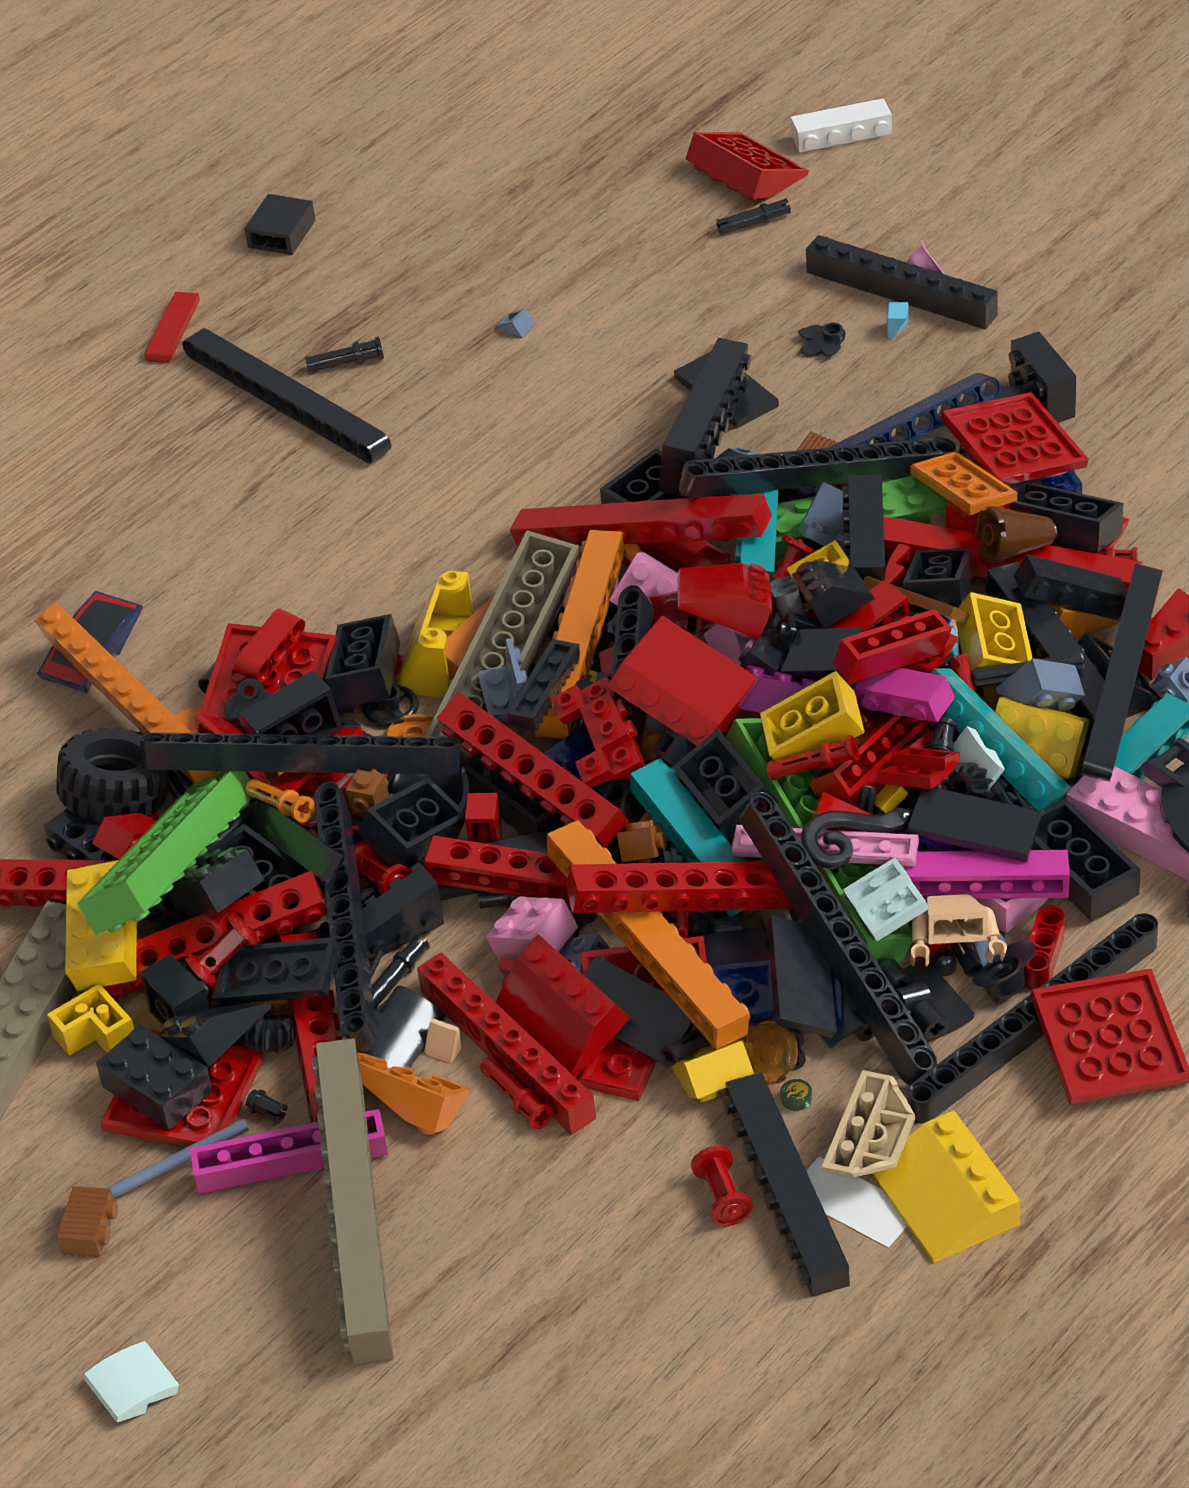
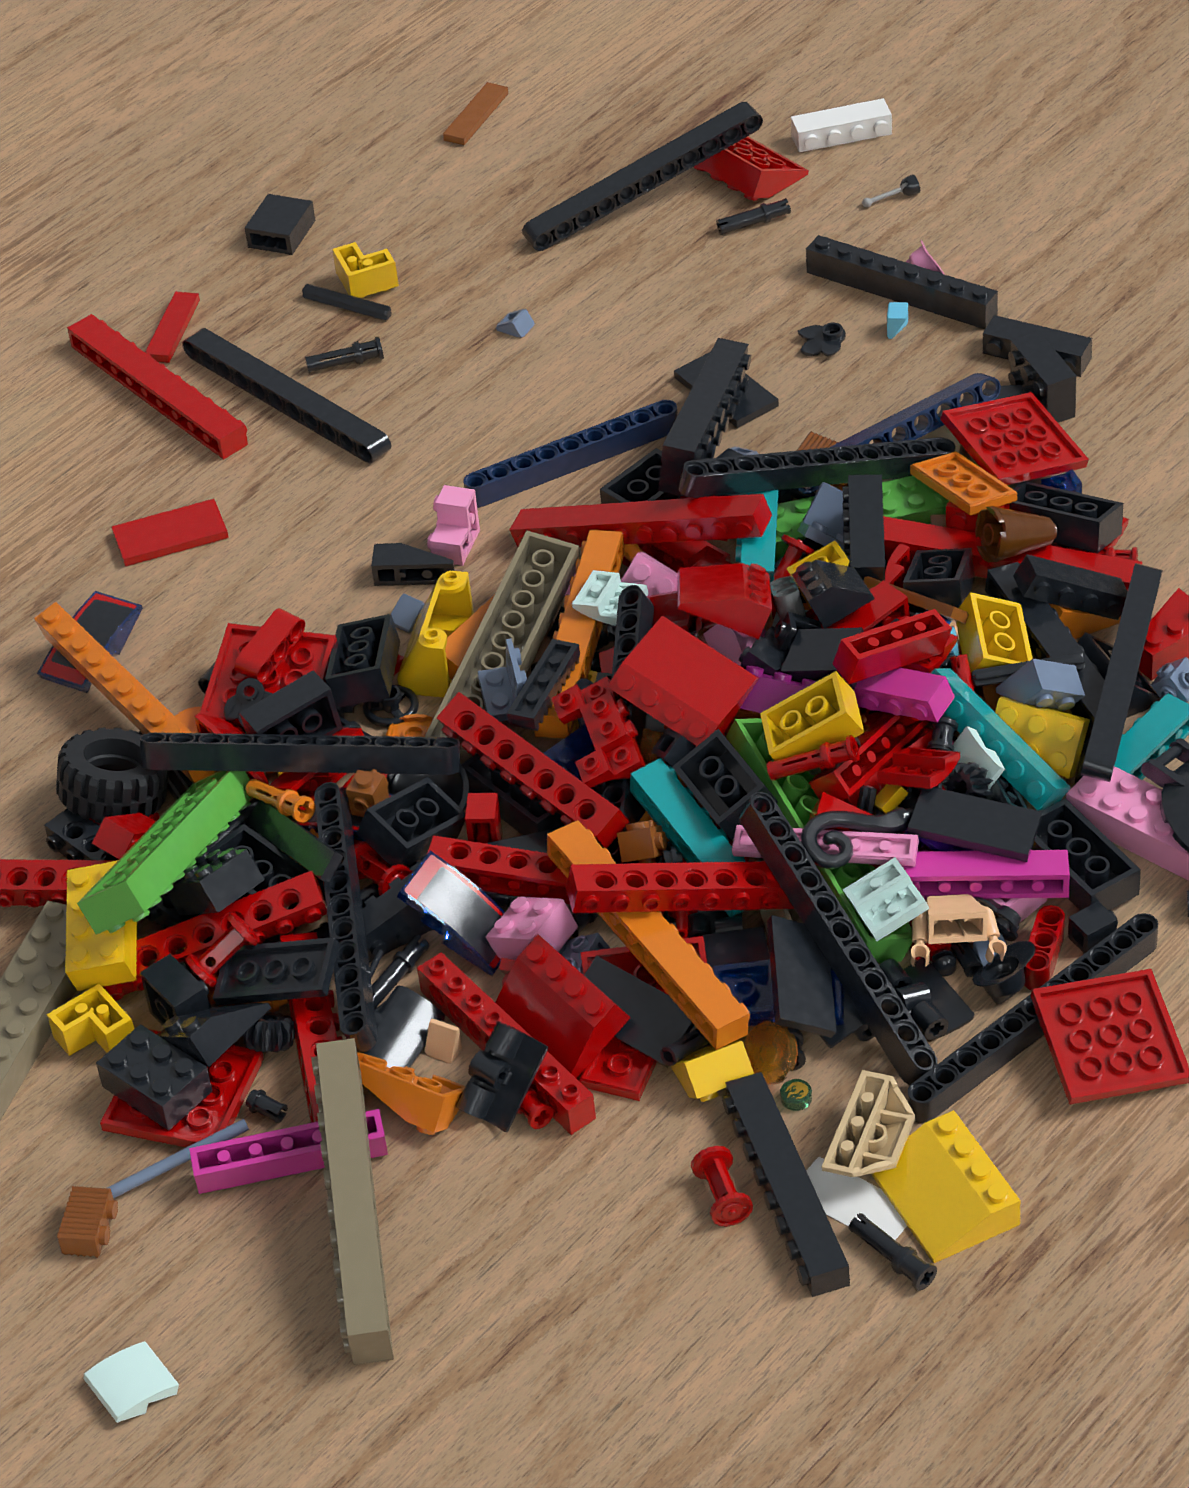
none -> red brick [67,314,248,460]
none -> red tile [111,499,229,566]
none -> black axle [302,284,392,321]
none -> yellow brick [332,242,399,298]
none -> black slope [371,543,455,586]
none -> sand blue slope [391,593,424,633]
none -> slope [397,850,505,976]
none -> bright pink brick [427,485,480,566]
none -> dark orange tile [443,82,509,145]
none -> black panel [456,1020,548,1132]
none -> dark blue beam [463,400,678,508]
none -> black beam [522,102,763,251]
none -> light aqua slope [572,570,648,626]
none -> black pin [849,1213,937,1291]
none -> hinge [862,174,921,207]
none -> black plate [974,897,1021,942]
none -> black brick [983,315,1092,377]
none -> black brick [1068,901,1118,953]

